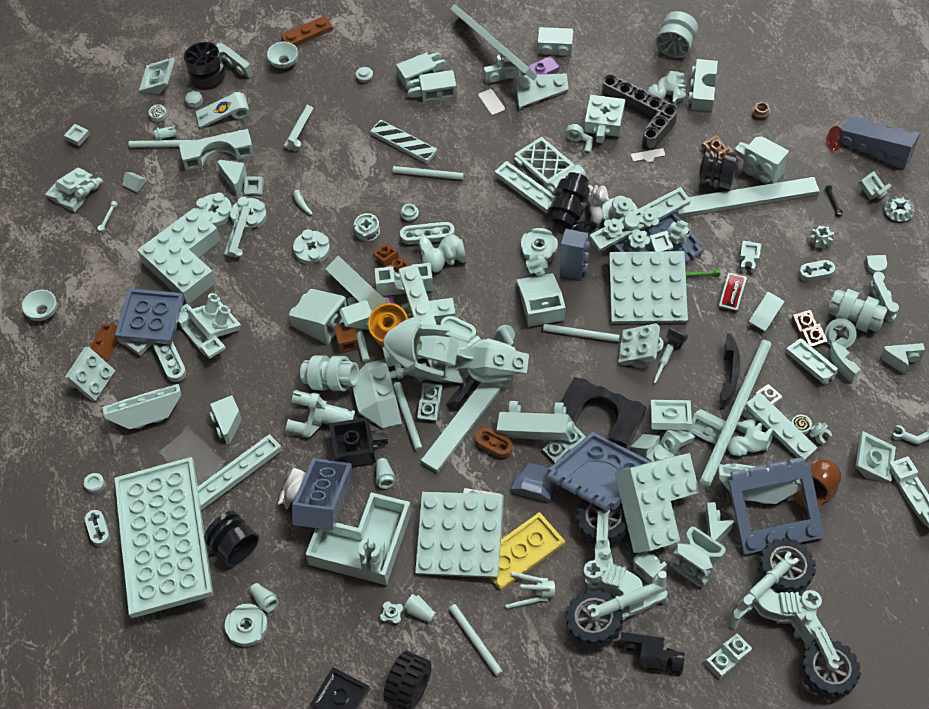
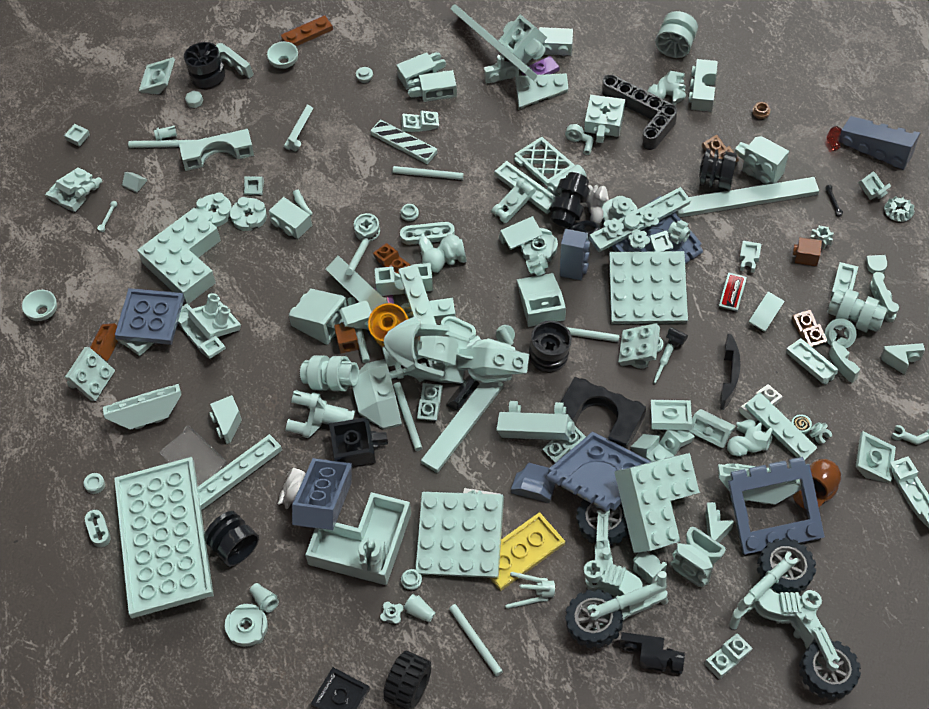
tile [149,105,167,122] -> none
light aqua plate [152,342,186,382] -> none
light aqua door [196,92,250,129] -> none
light aqua slope [217,160,247,195] -> none
light aqua hinge [224,206,250,258] -> none
light aqua plate [293,229,330,265] -> none
light aqua cone [376,458,396,489] -> none
dark orange plate [475,428,512,458] -> none
white sticker [479,89,505,114] -> none
white sticker [631,148,665,162] -> none
bright green hinge [685,270,721,278] -> none
light aqua axle [700,340,771,486] -> none
light aqua beam [799,260,835,282] -> none
none -> light aqua brick [269,197,312,239]
none -> light aqua bar [346,238,369,276]
none -> light aqua slope [401,111,439,132]
none -> light aqua plate [401,569,422,590]
none -> light aqua plate [491,178,536,223]
none -> light aqua brick [498,14,548,64]
none -> light aqua panel [499,216,542,250]
none -> black wheel [529,321,572,372]
none -> dark orange brick [792,237,822,266]
none -> light aqua plate [831,262,858,296]

